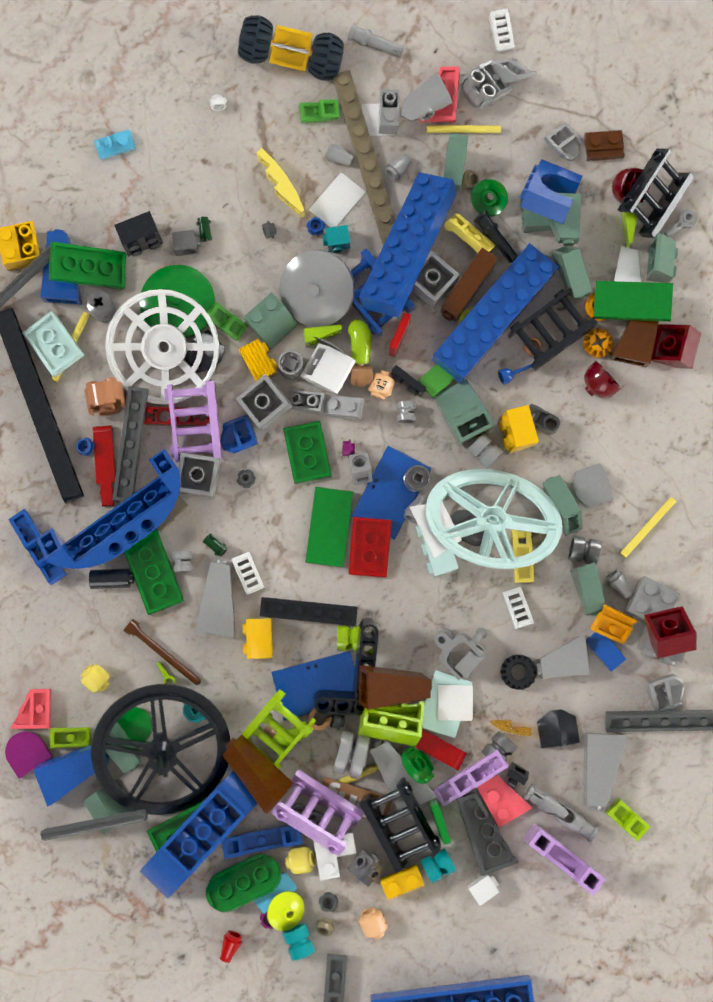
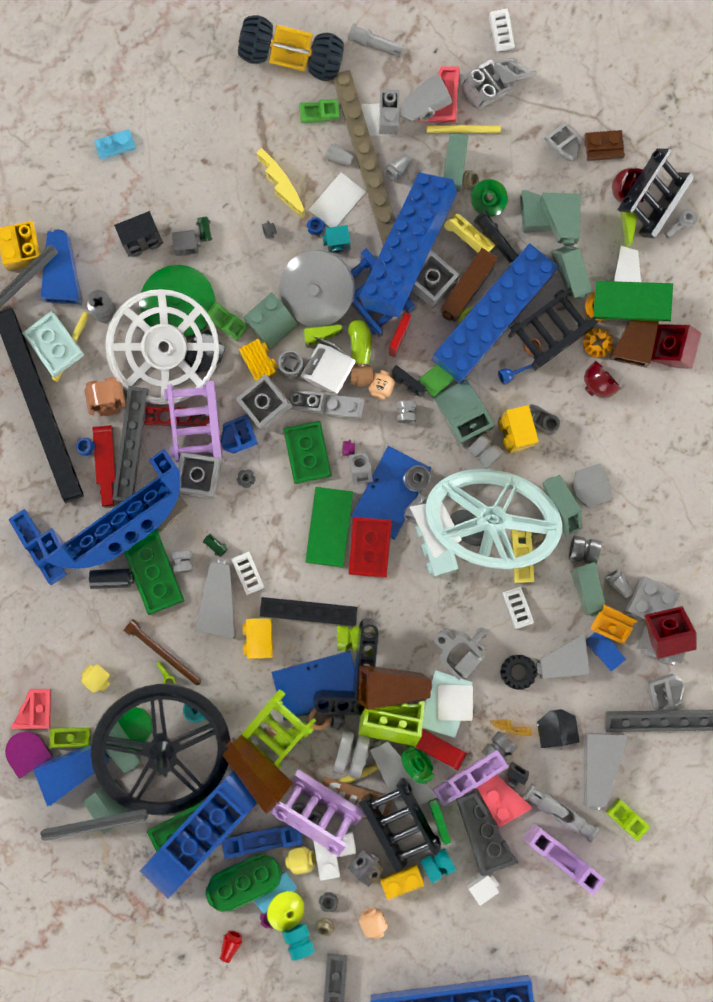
green tile [49,242,126,290] -> none
white plate [209,94,227,111] -> none
blue arch [520,159,582,224] -> none
light yellow bar [620,497,676,558] -> none
sand green slope [646,233,678,283] -> none

